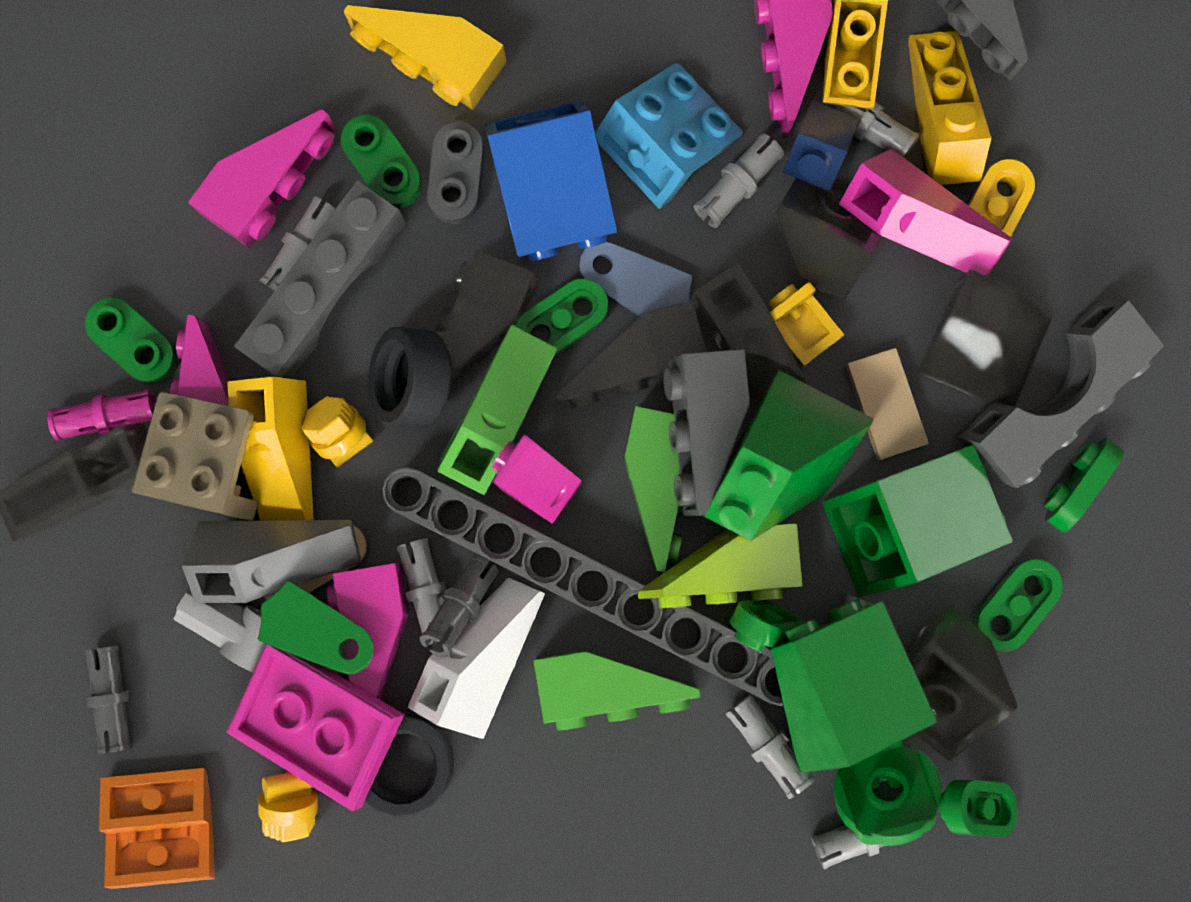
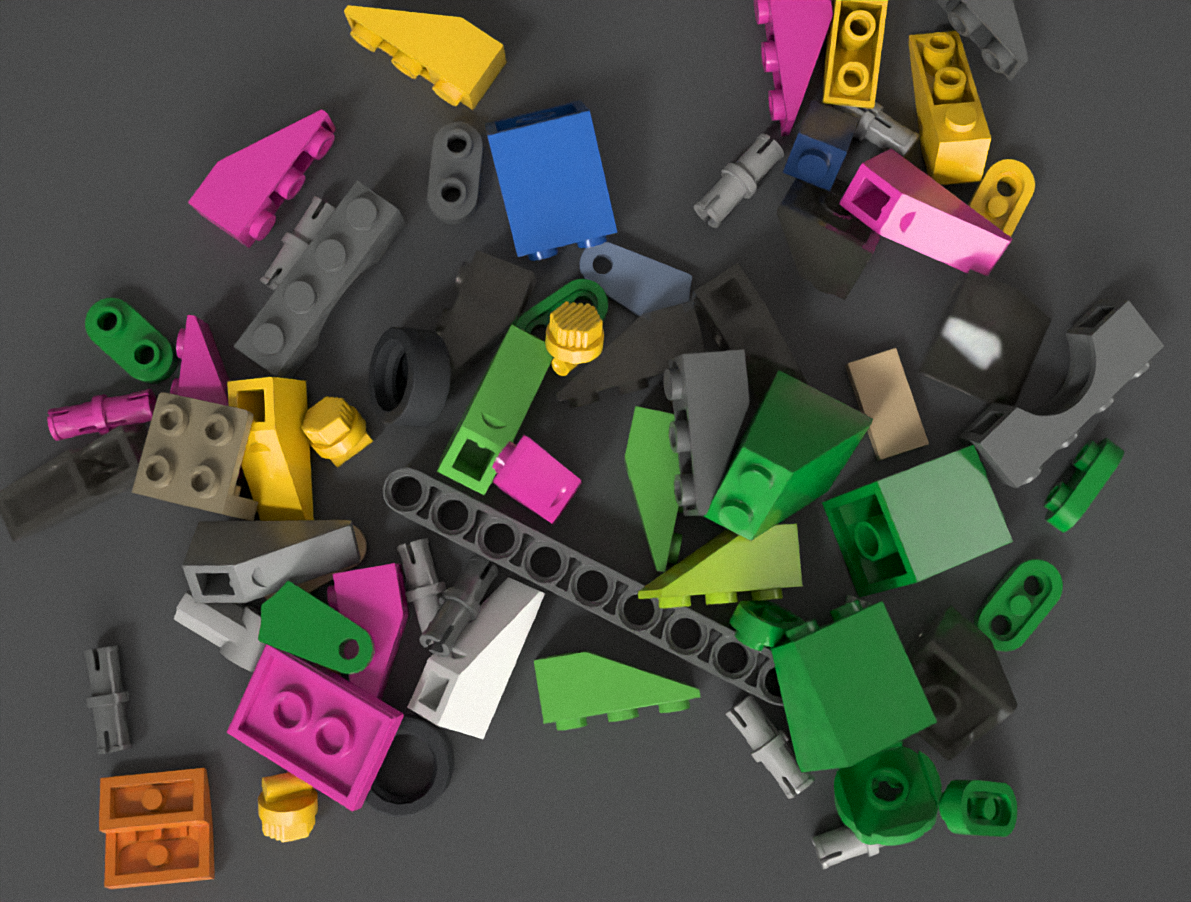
green plate [341,115,422,209] -> none
dark azure bracket [595,63,743,209] -> none
yellow bracket [764,282,844,369] -> none
none -> yellow piece [545,302,604,376]

